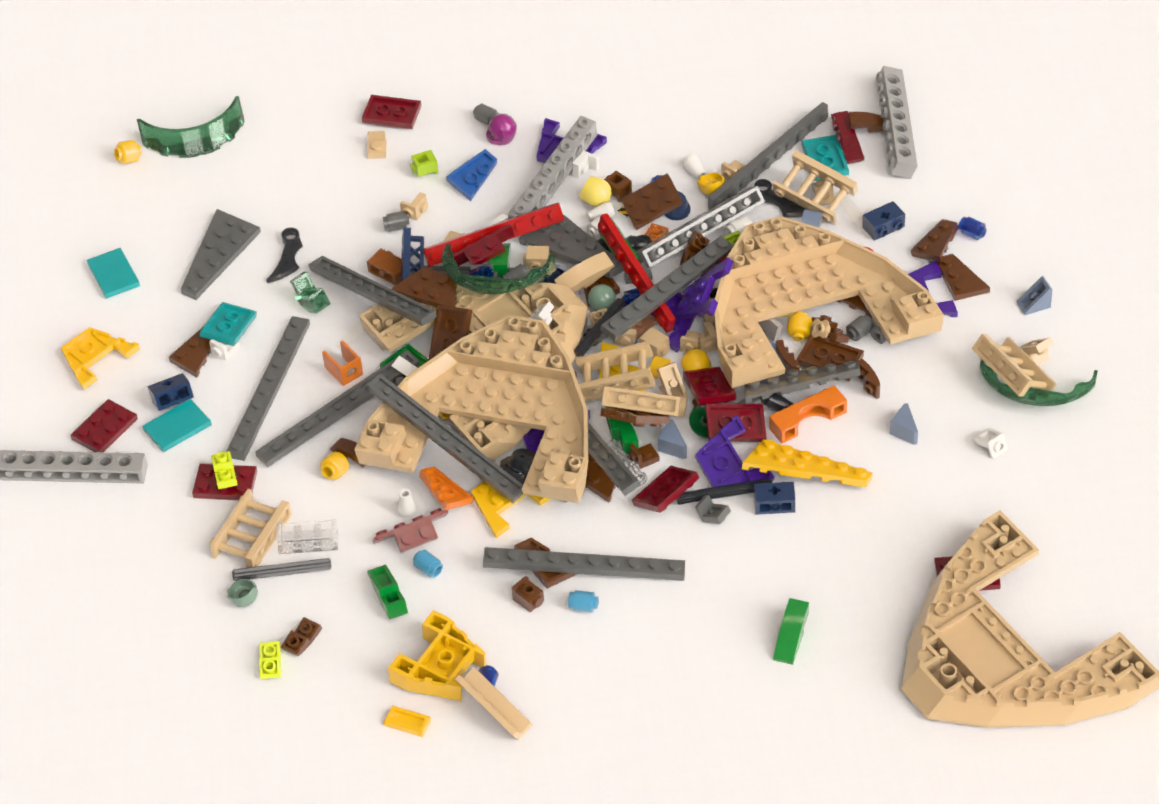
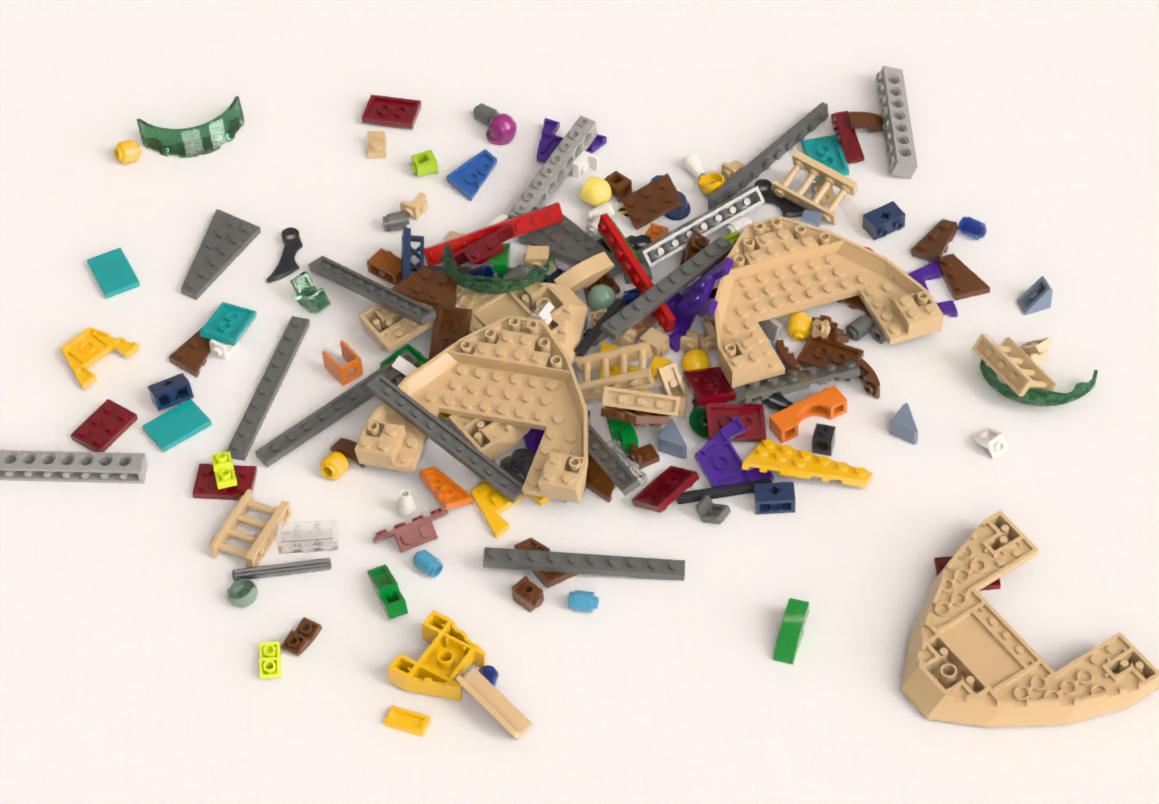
none -> black brick [812,423,836,456]

